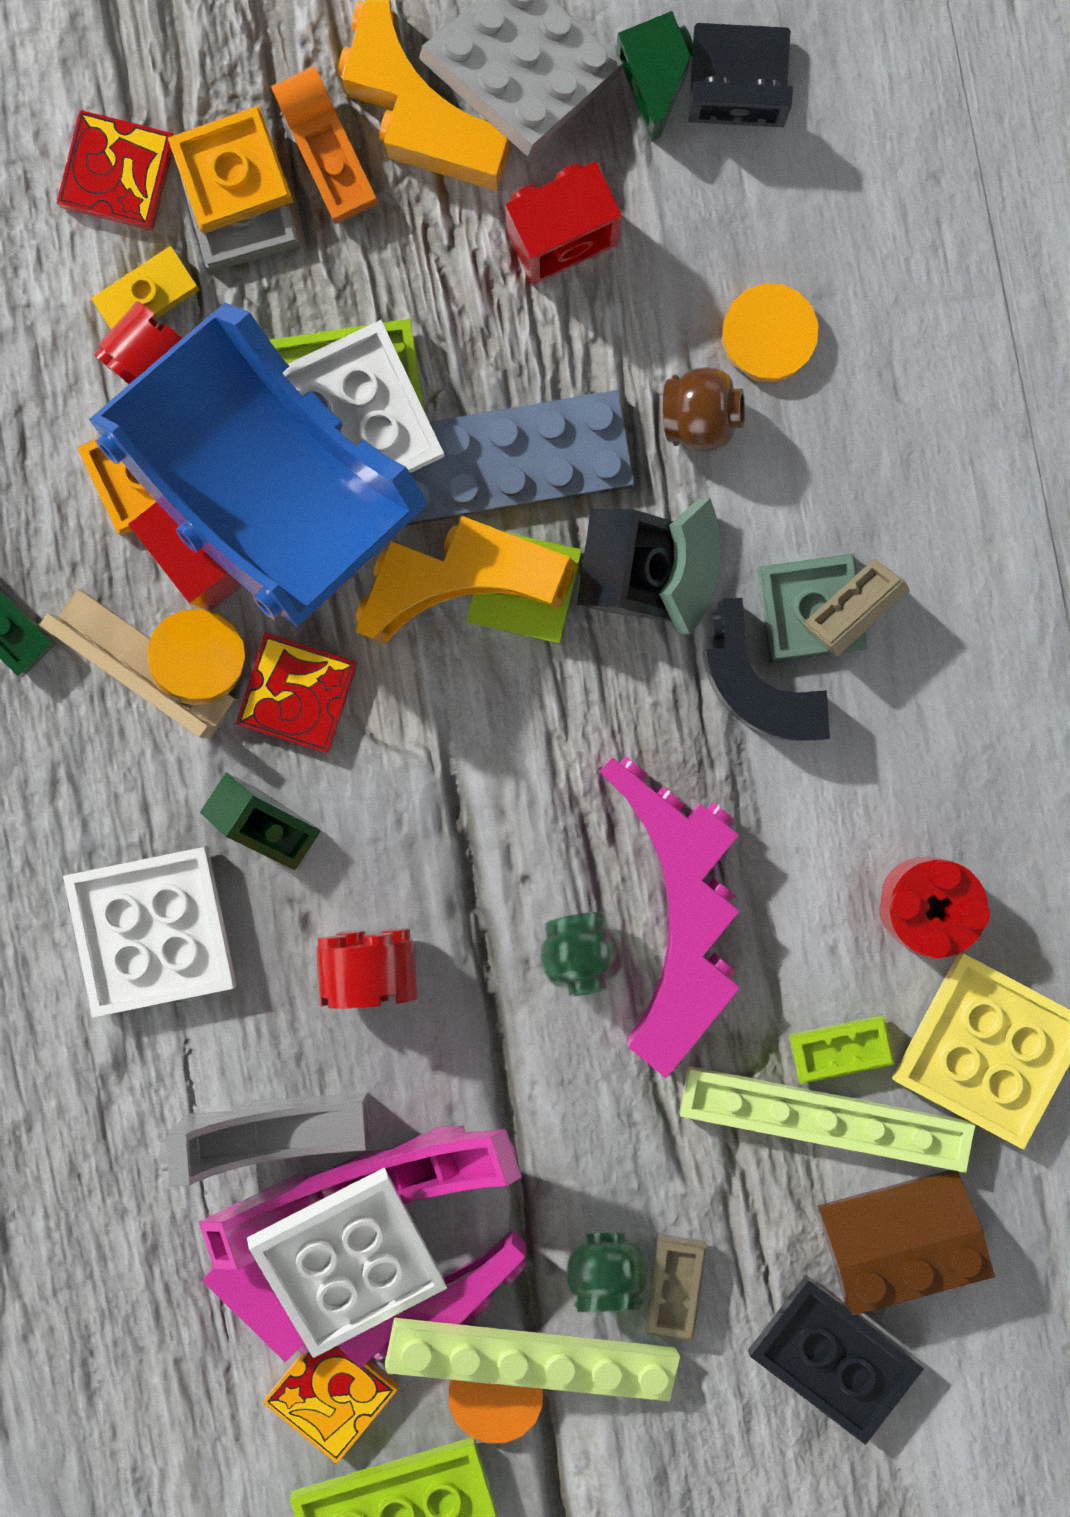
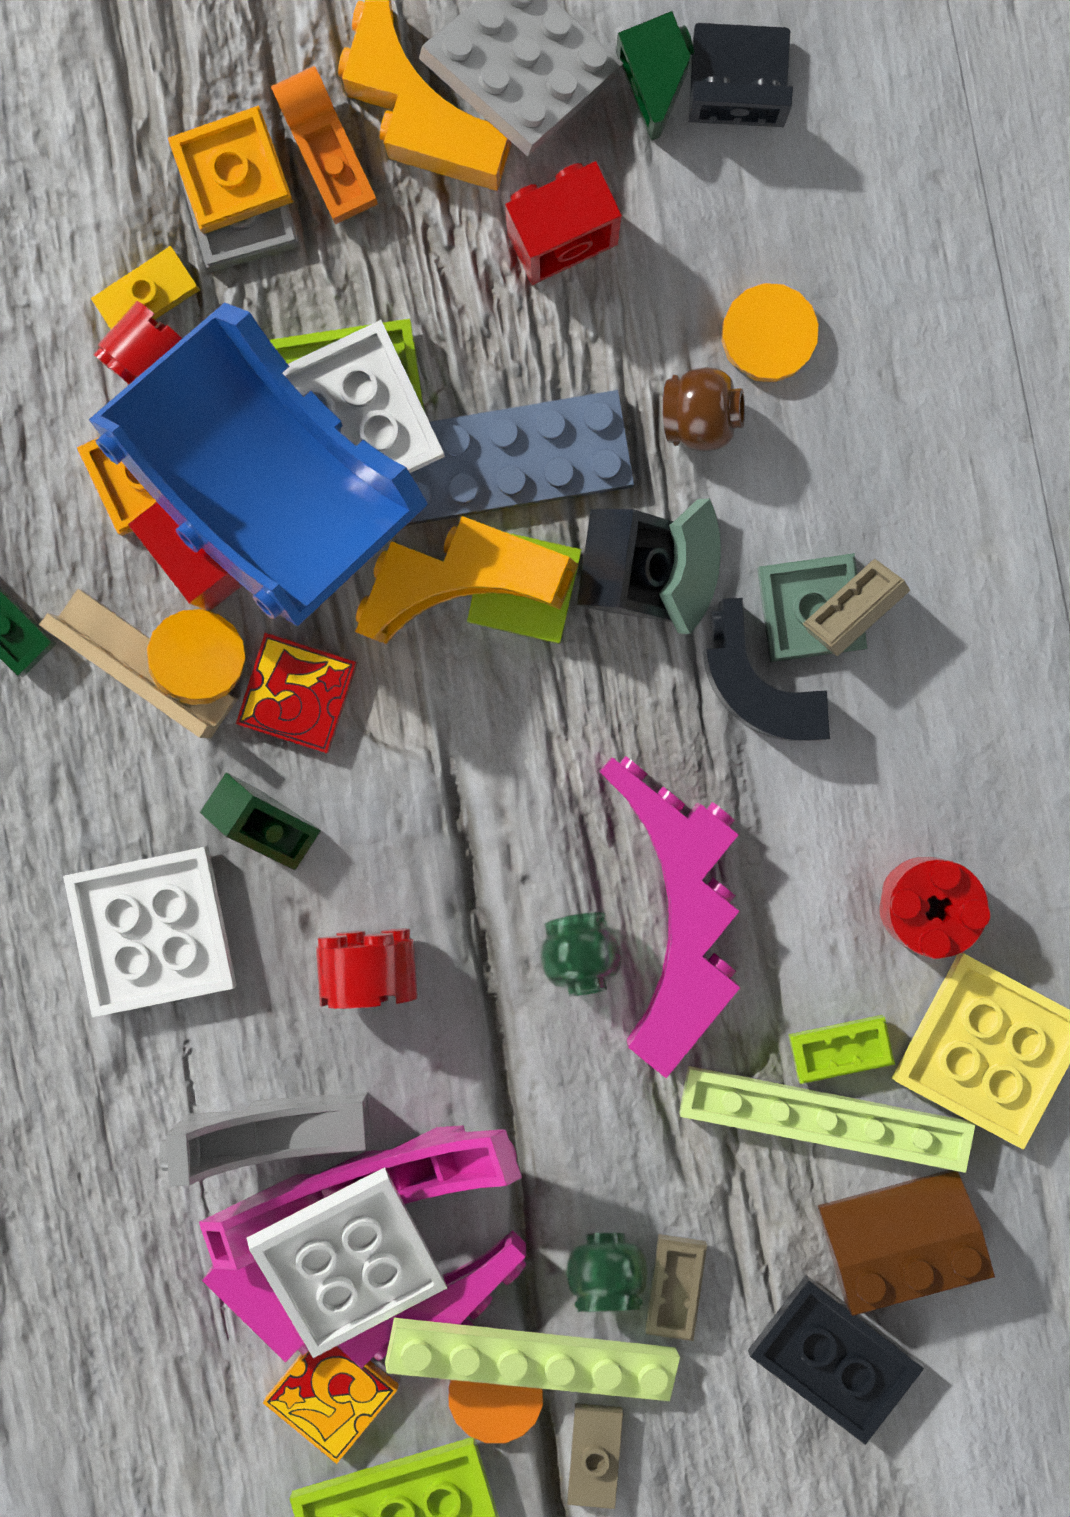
tile [56,110,174,231] -> none
none -> dark tan plate [567,1403,623,1509]

